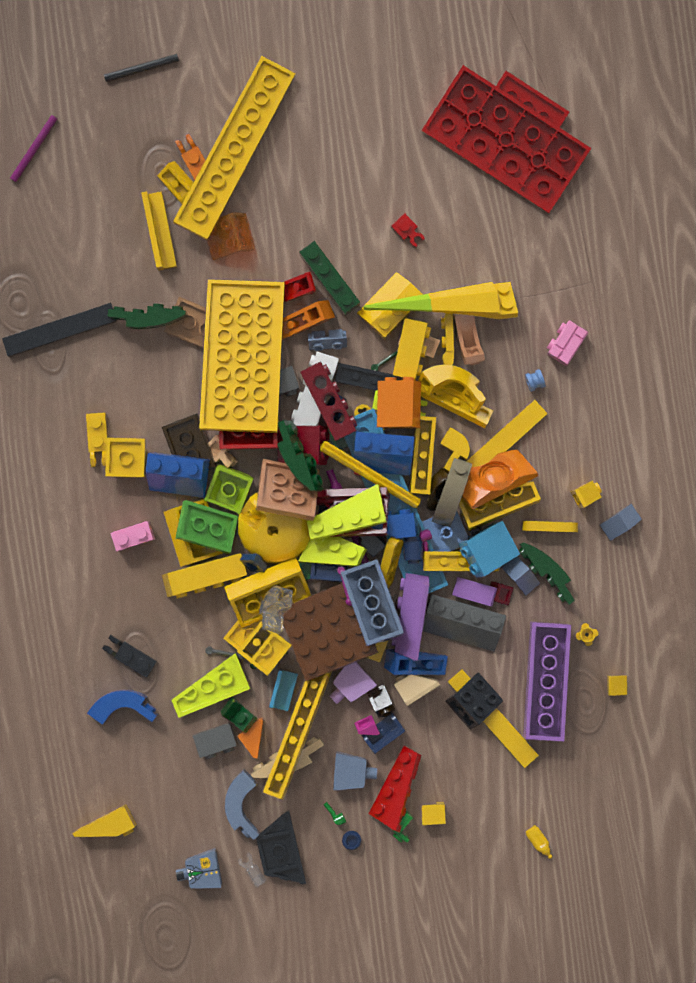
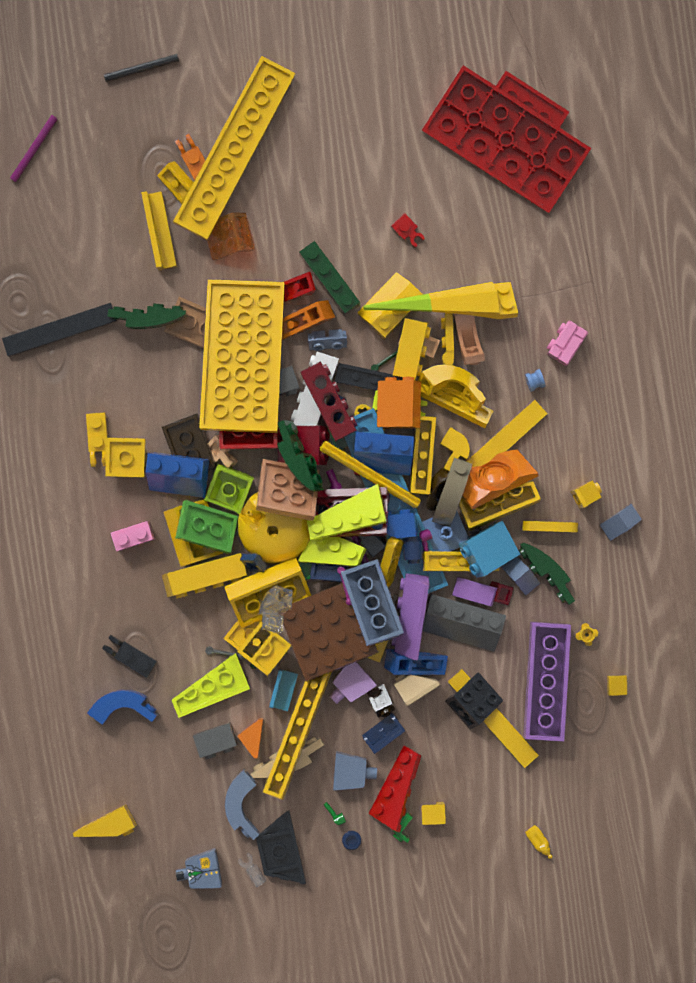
dark green slope [220,696,258,733] -> none
dark pink slope [354,715,380,735] -> none

